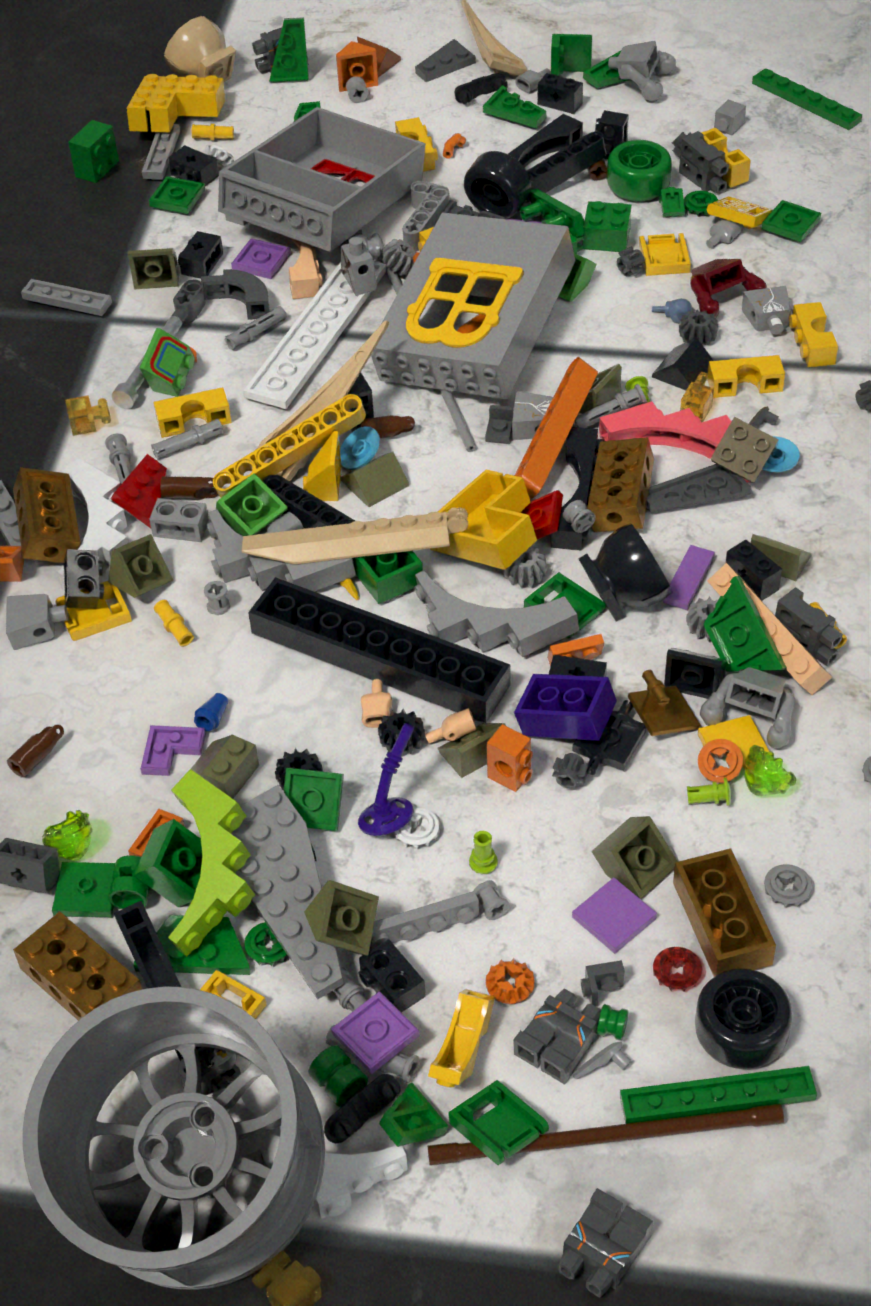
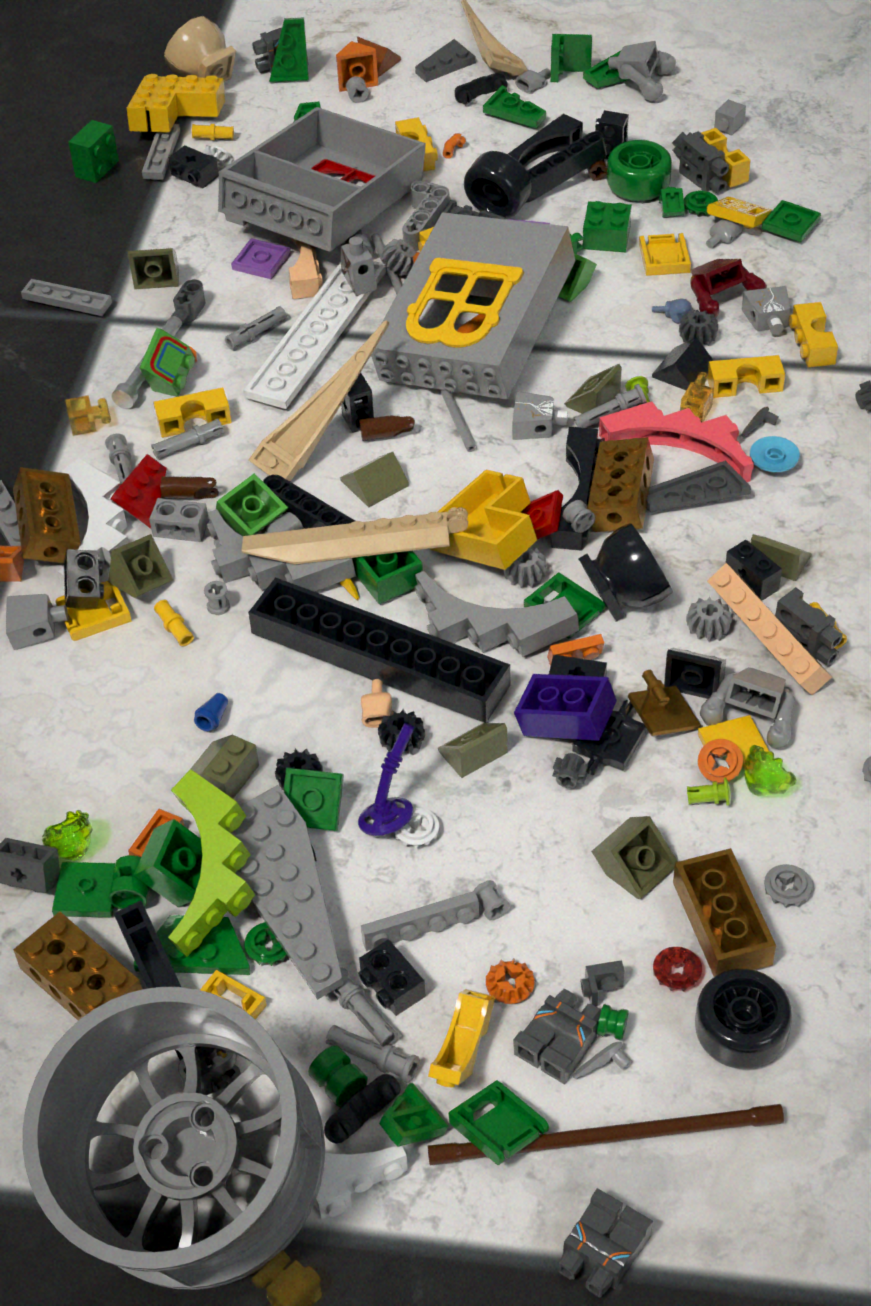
reddish brown piece [7,725,64,778] -> none
medium lavender tile [140,725,206,776] -> none
green plate [149,176,205,214] -> none
black brick [178,231,223,279] -> none
dark grey arch [201,269,270,320] -> none
yellow beam [213,394,366,498] -> none
yellow slope [303,431,342,501] -> none
olive slope [304,880,379,956] -> none
medium lavender tile [331,992,420,1074] -> none
medium azure dish [340,426,380,470] -> none
light grey wheel [362,237,380,260] -> none
light nougat piece [425,708,477,744] -> none
lime pin [469,831,498,874] -> none
dark grey bracket [485,405,514,444] -> none
orange brick [487,724,533,792] -> none
orange beam [514,357,598,499] -> none
green plate [520,188,584,237] -> none
black brick [537,73,583,114] -> none
medium lavender tile [572,877,657,954] -> none
dark grey gear [616,246,644,276] -> none
green plate [620,1066,817,1124] -> none
medium lavender tile [663,545,715,610] -> none
green wing [703,576,787,672] -> none
dark tan bracket [711,417,779,483] -> none
green plate [752,68,862,130] -> none

